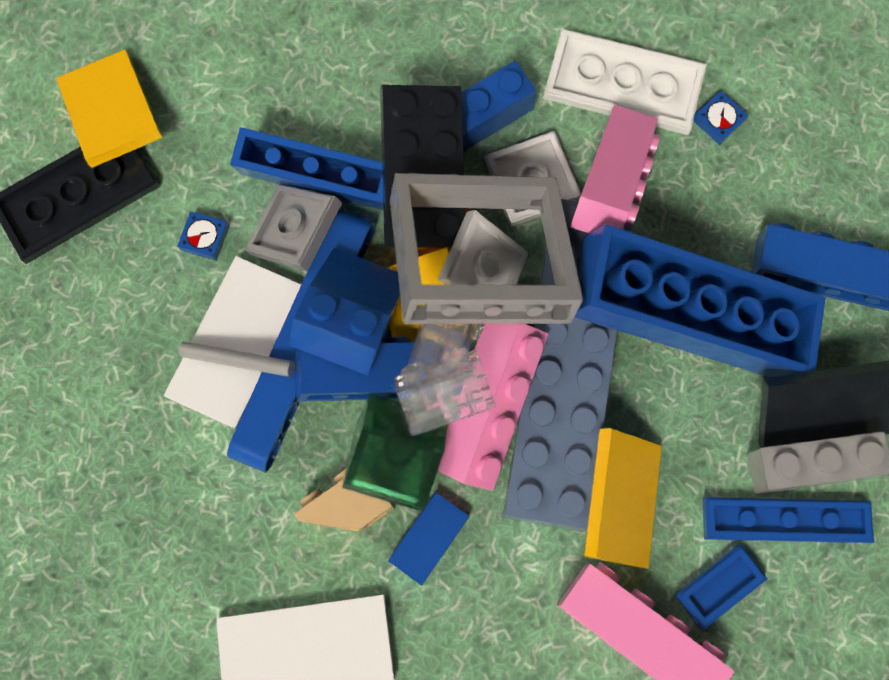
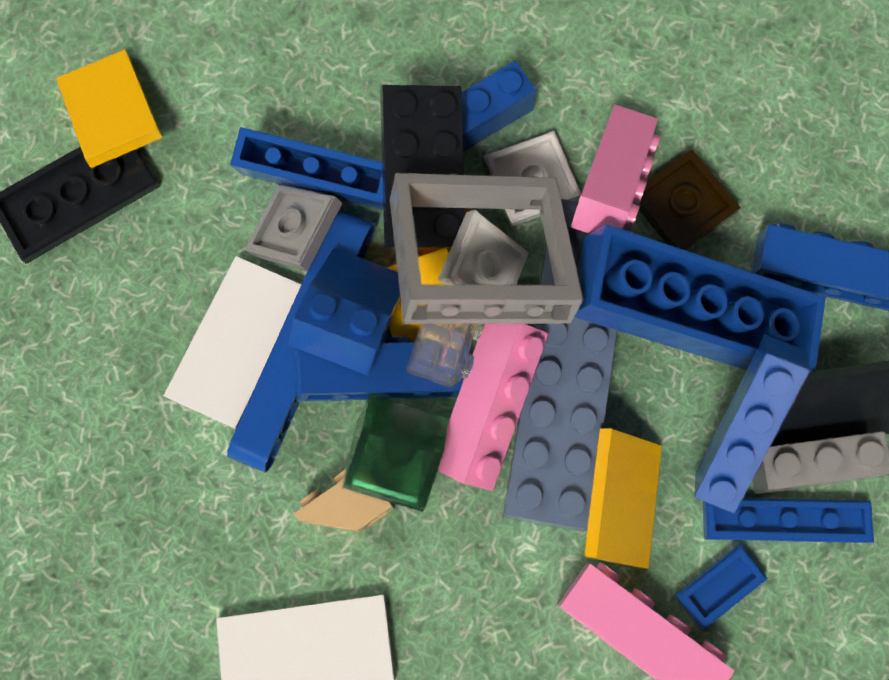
tile [177,211,229,261] -> none
light grey bar [179,341,295,377] -> none
blue tile [388,493,470,586] -> none
clear brick [394,348,496,436] -> none
white tile [543,29,707,135] -> none
tile [693,91,748,145] -> none
none -> dark brown plate [634,150,741,250]
none -> brick [694,334,810,514]

